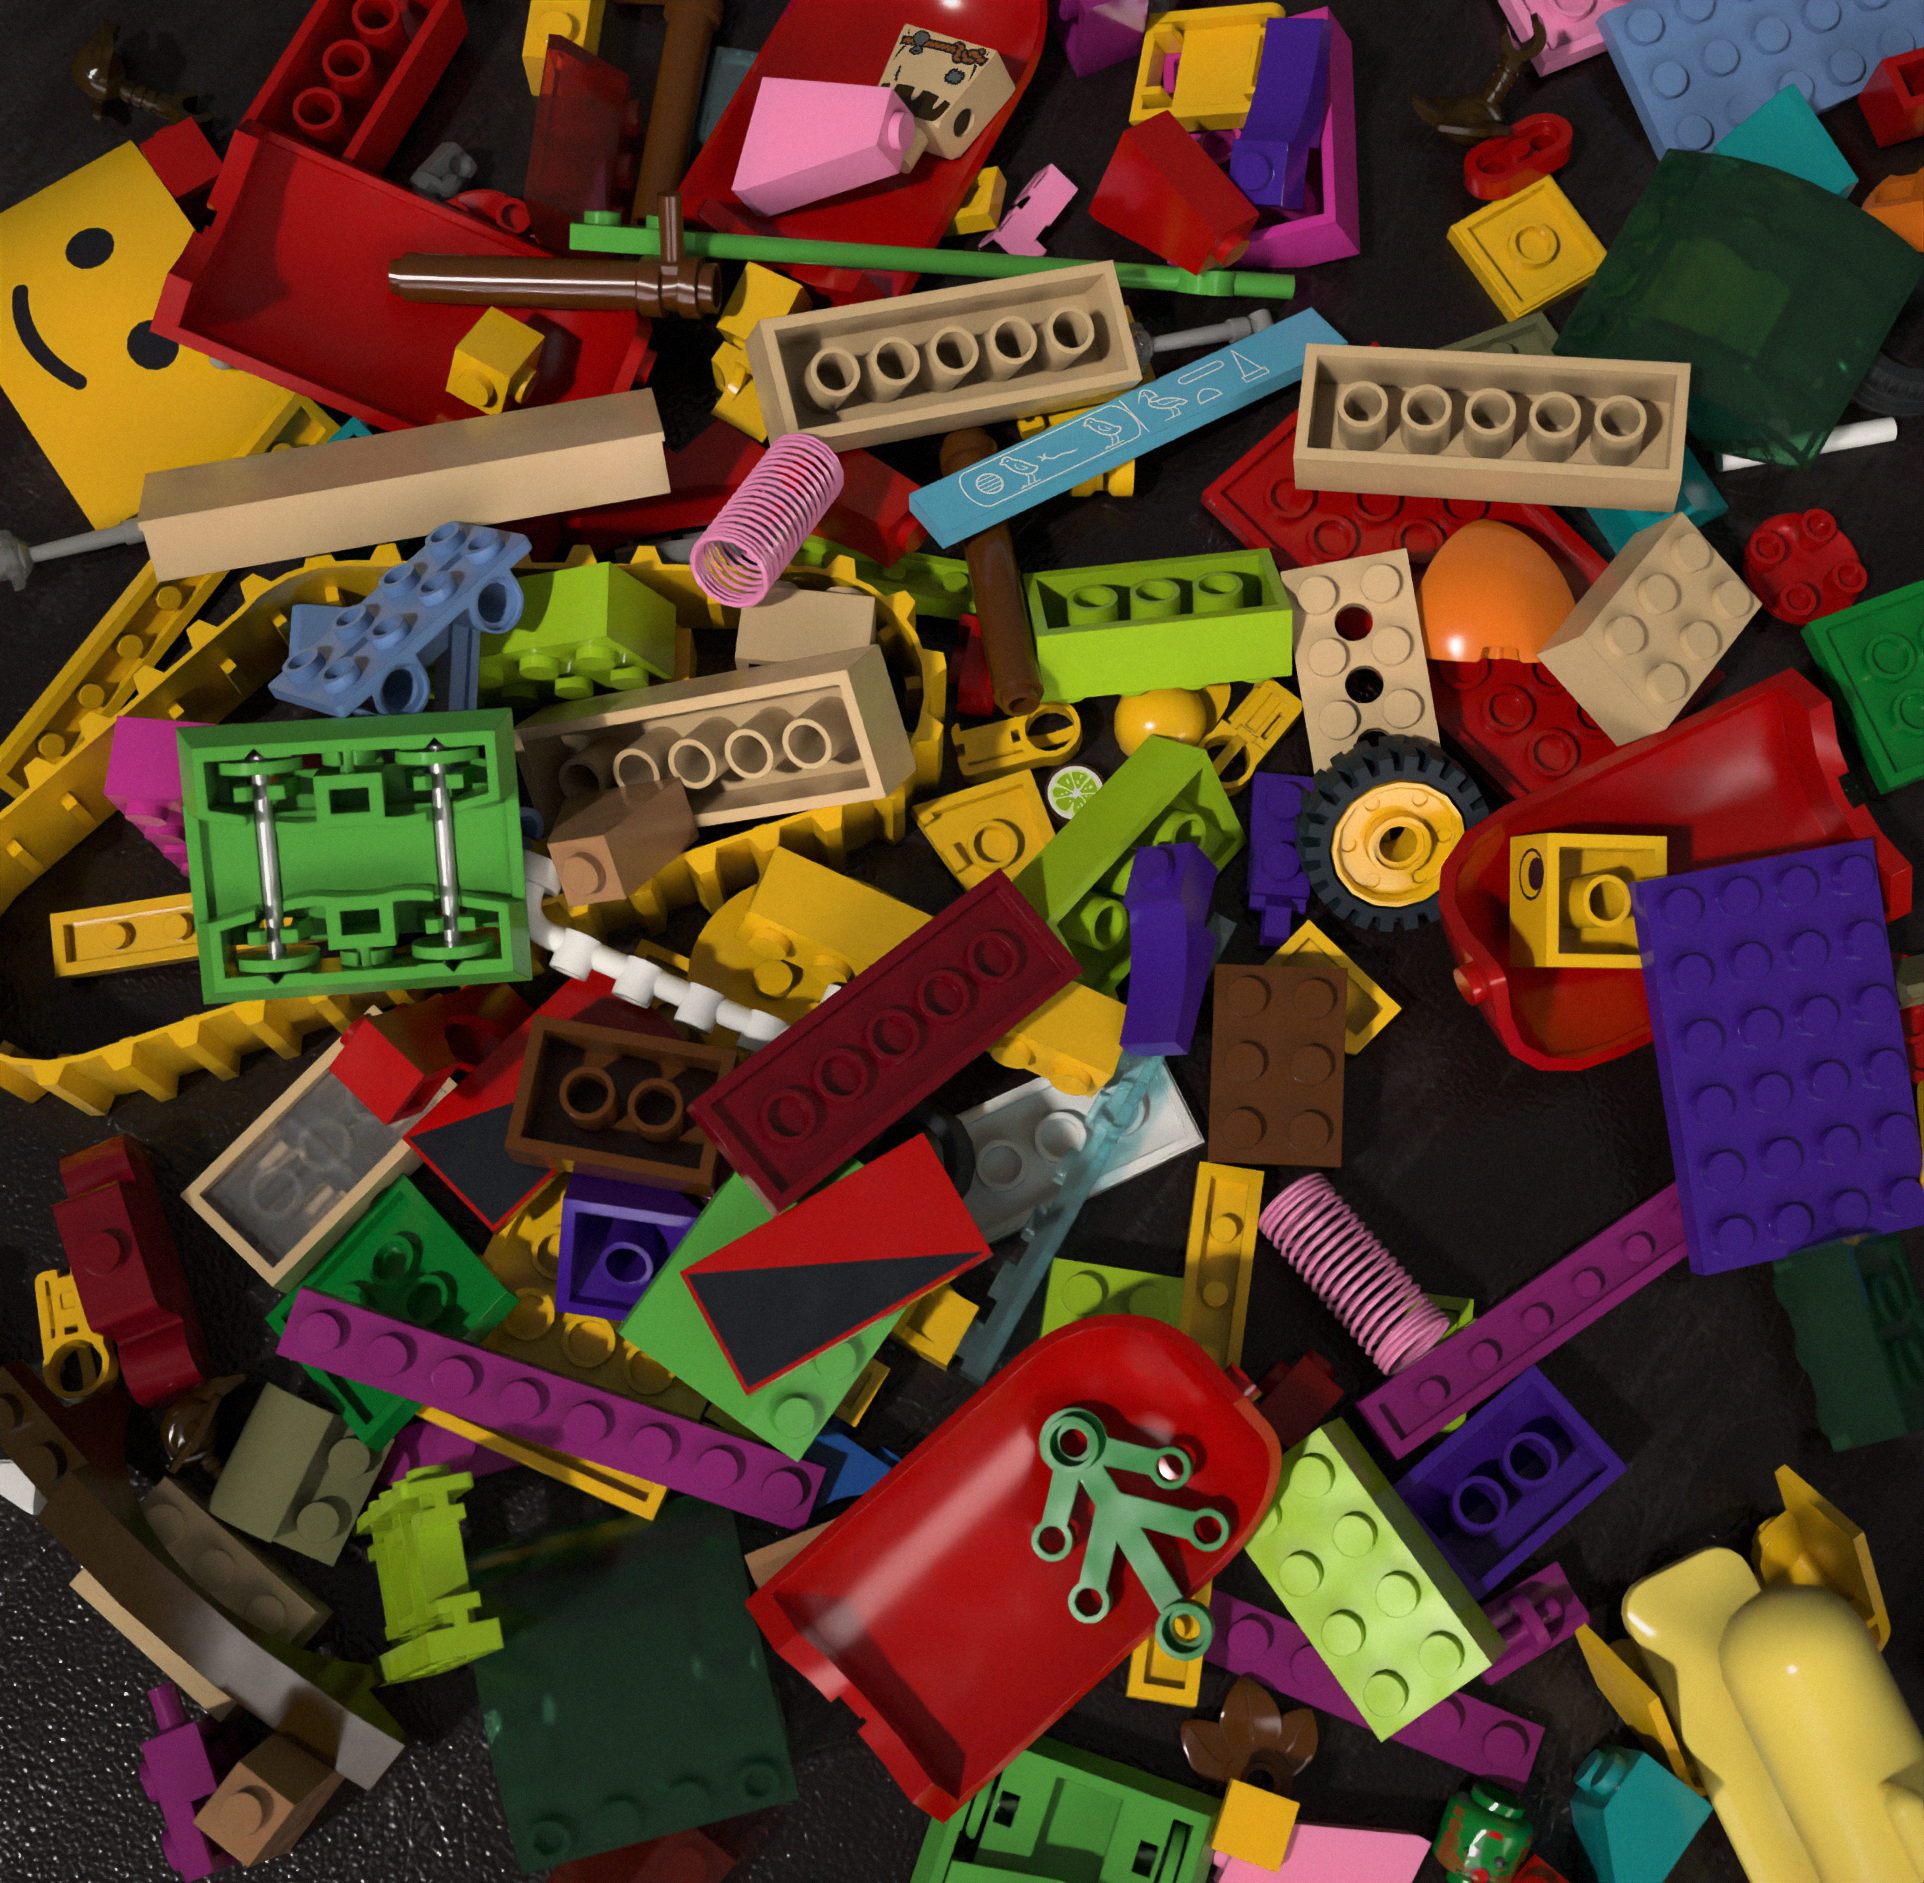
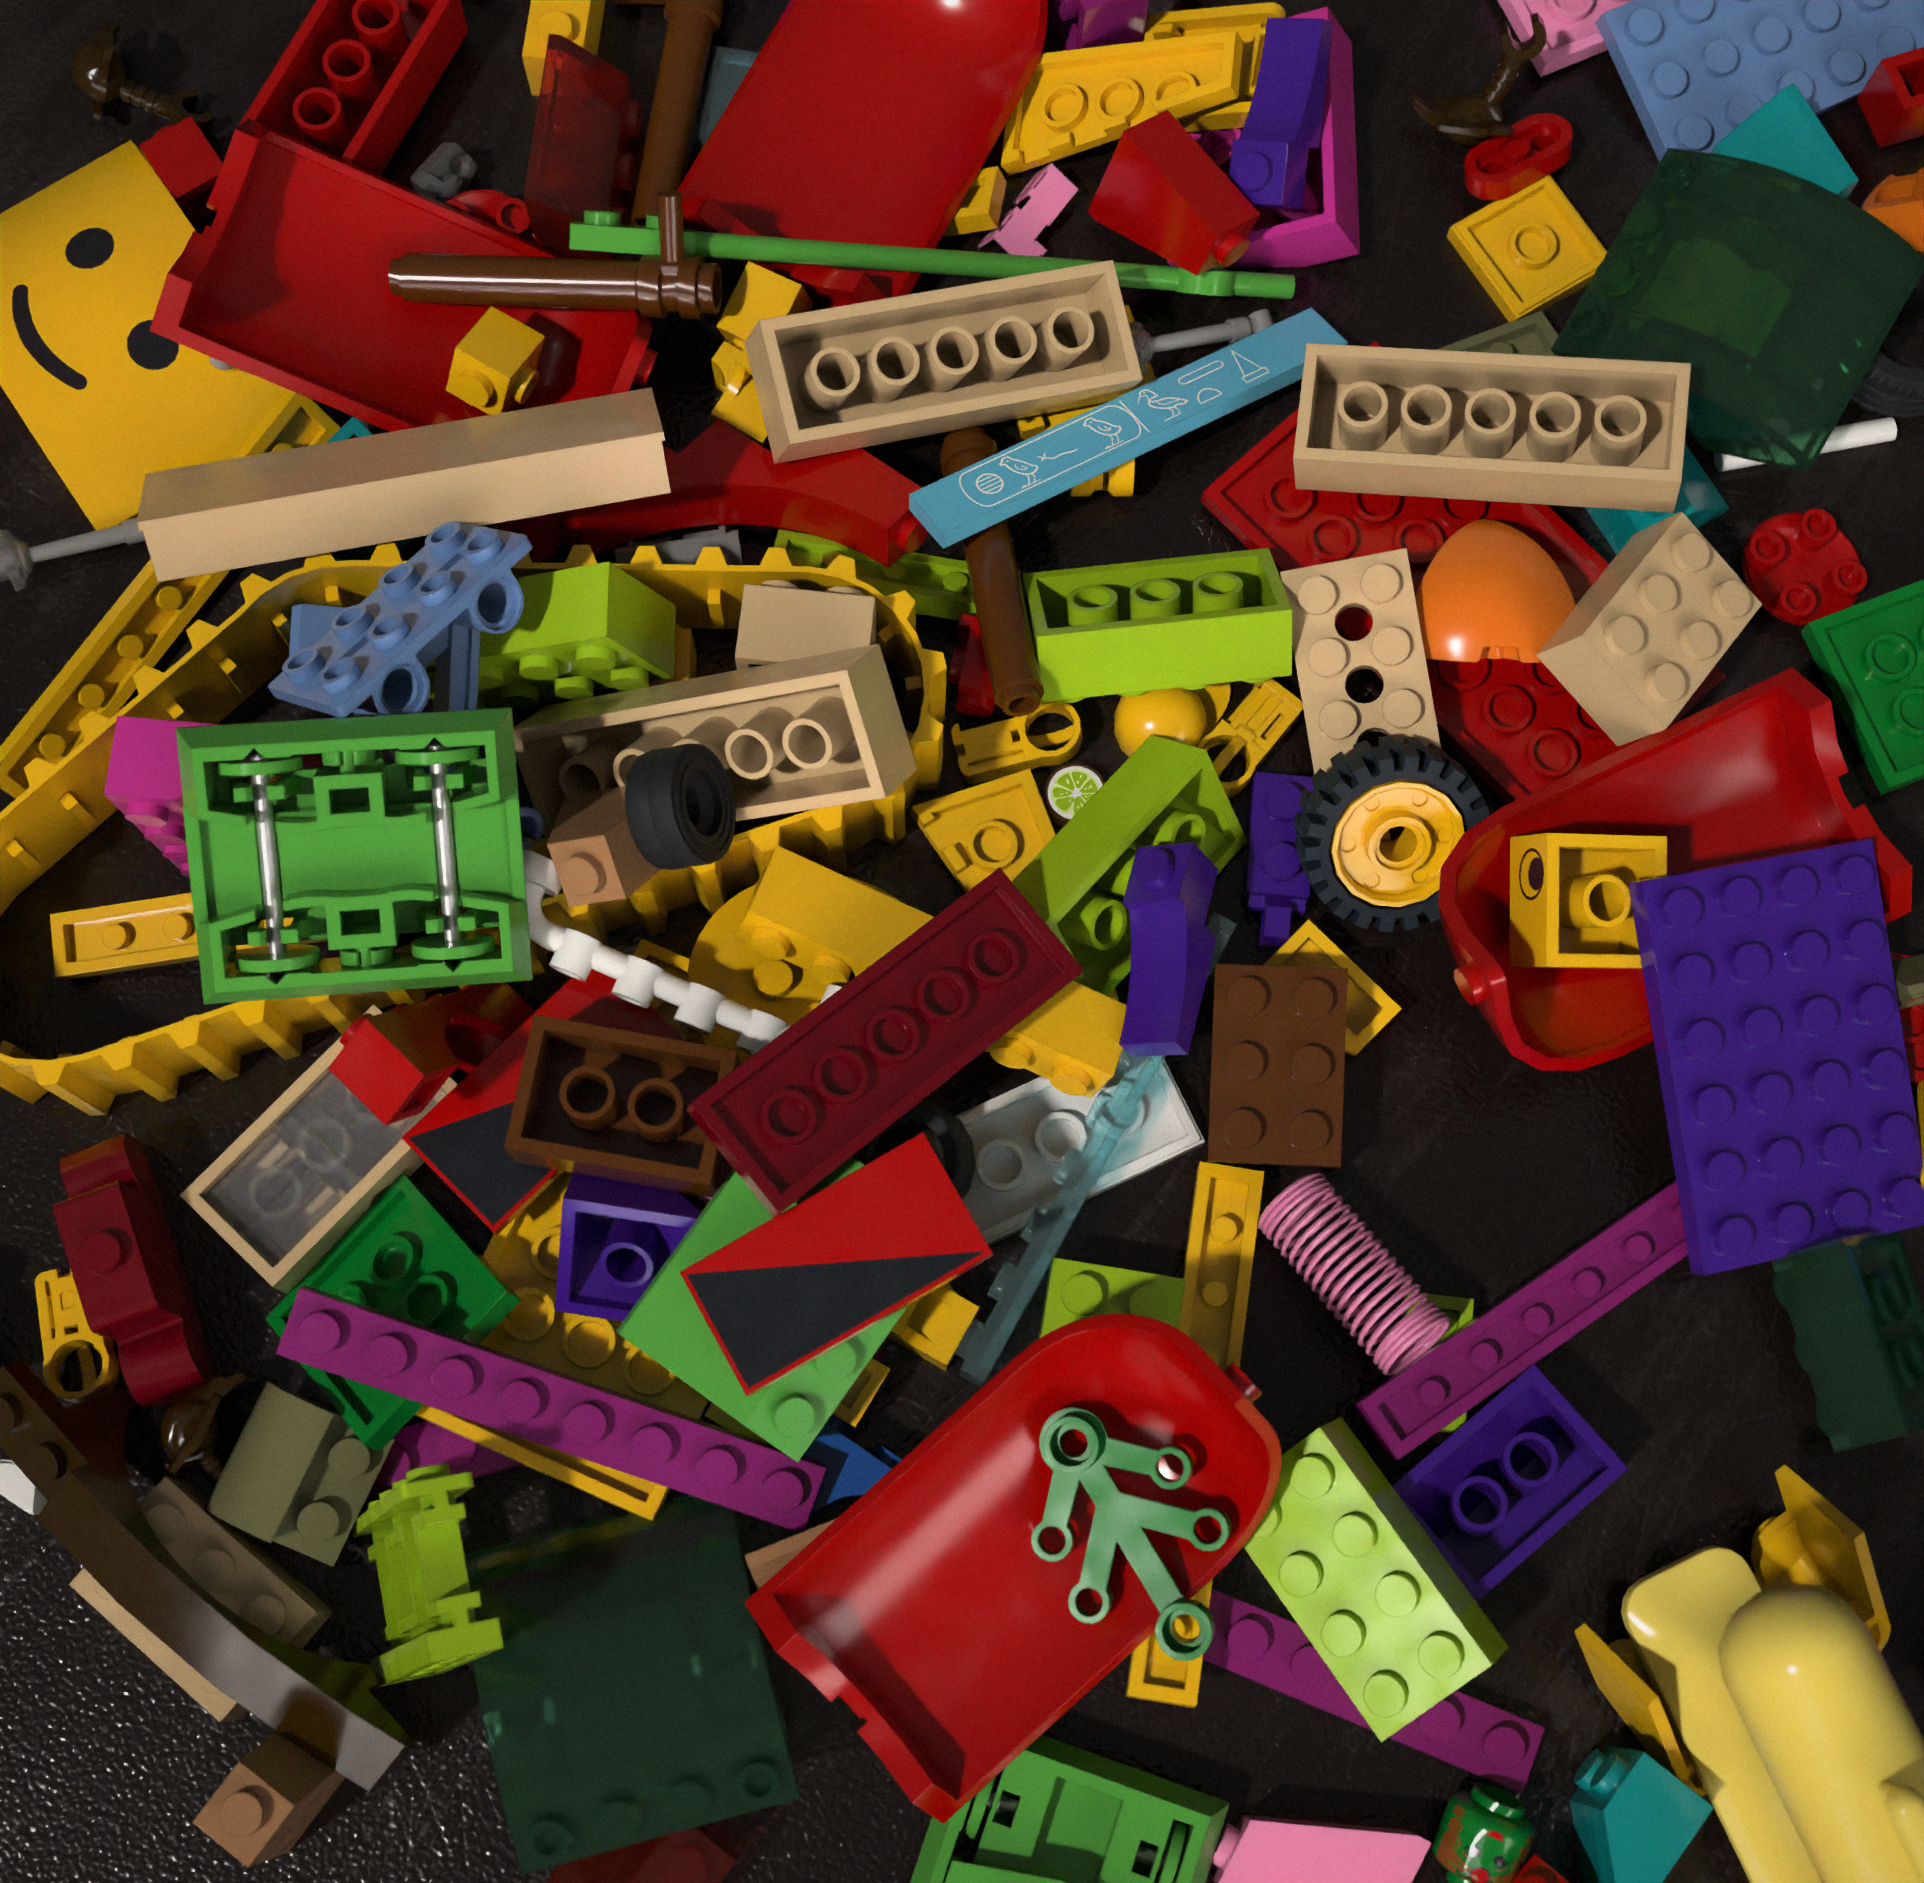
magenta plate [139,1681,245,1883] -> none
bright pink piece [689,433,844,608] -> none
bright pink slope [731,77,915,217] -> none
tan torso [878,24,1016,174] -> none
reddish brown plate [1180,1676,1318,1799] -> none
yellow tile [1209,1777,1300,1873] -> none
red brick [1252,1348,1345,1455] -> none
magenta hips [1479,1561,1594,1685] -> none
none -> black tyre [625,743,736,870]
none -> yellow wing [1001,30,1243,176]

